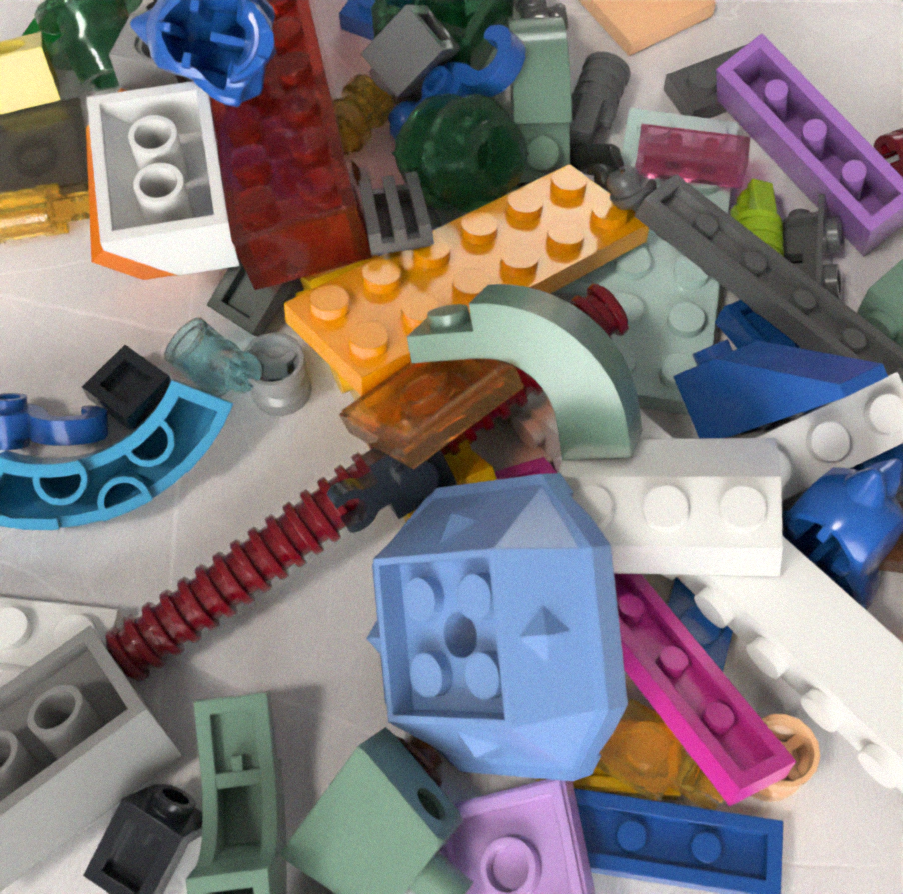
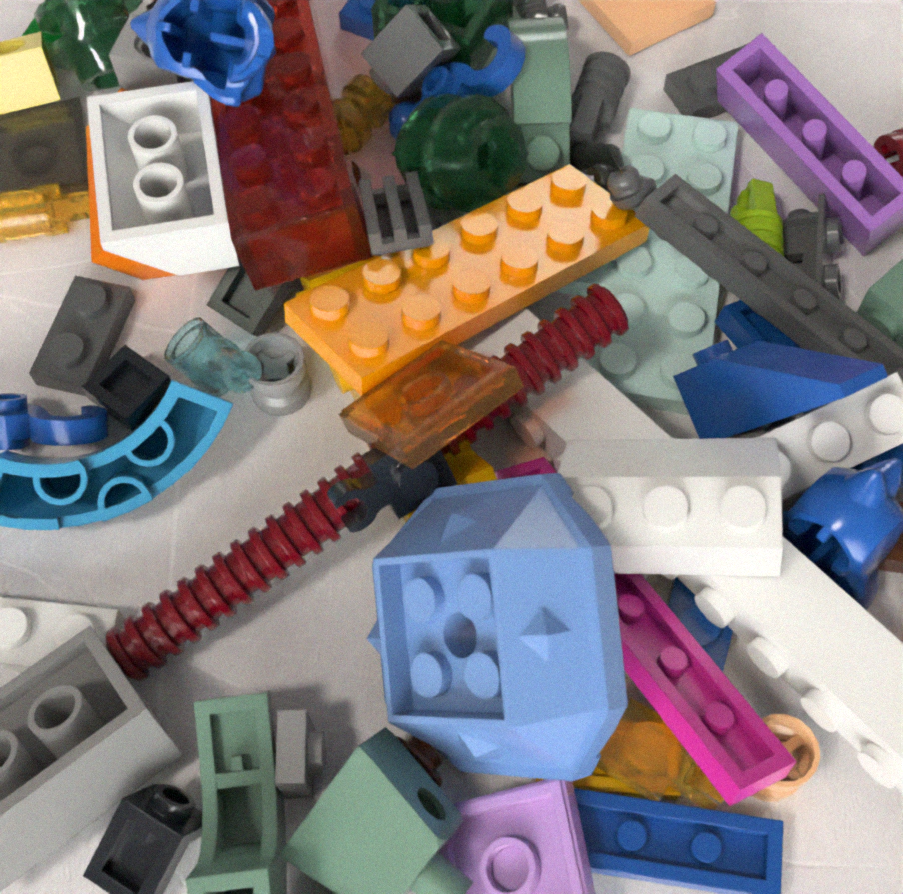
arch [407,284,643,460] -> none
clear pink piece [635,124,750,189] -> none
none -> dark grey plate [29,275,135,396]
none -> light grey plate [275,709,326,799]

